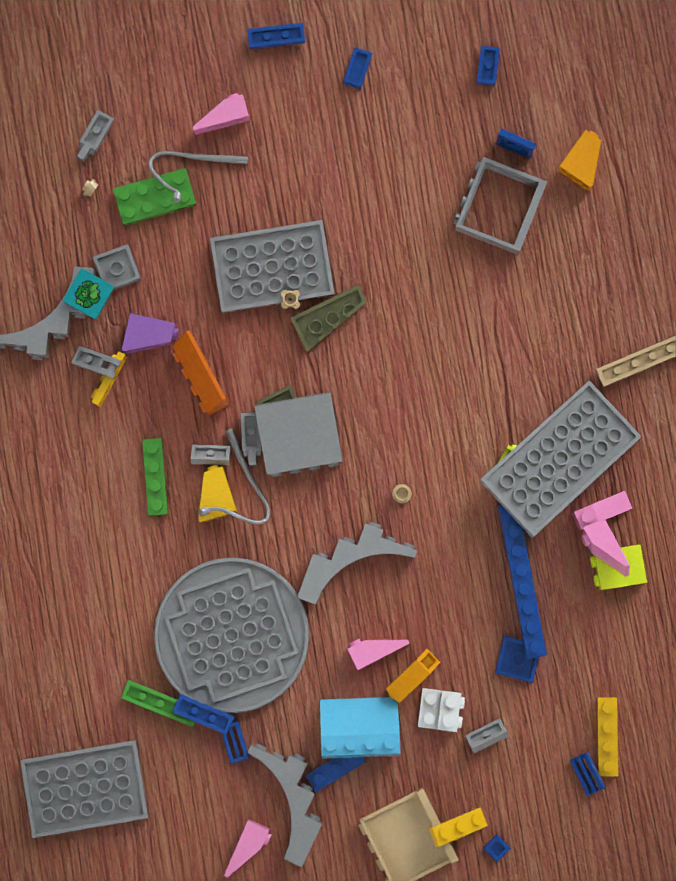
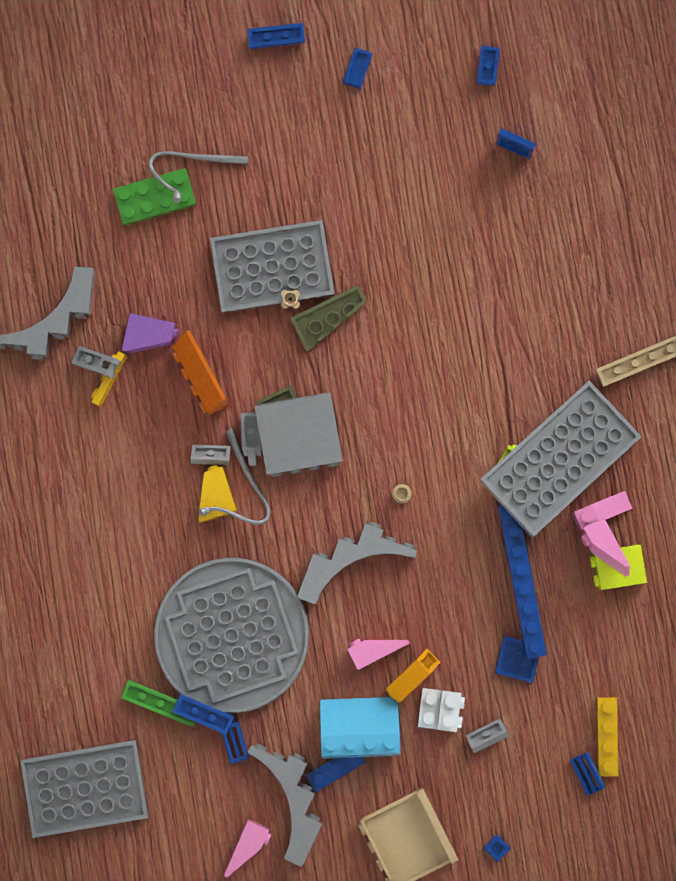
teal tile [62,268,115,320] -> none
light grey hinge [77,110,115,163] -> none
tan plate [82,179,98,197] -> none
light grey tile [93,244,141,290] -> none
bright green plate [142,438,168,516] -> none
bright pink slope [193,94,250,135] -> none
yellow plate [429,807,488,847] -> none
light grey window [453,157,547,255] -> none
light orange slope [558,130,601,192] -> none

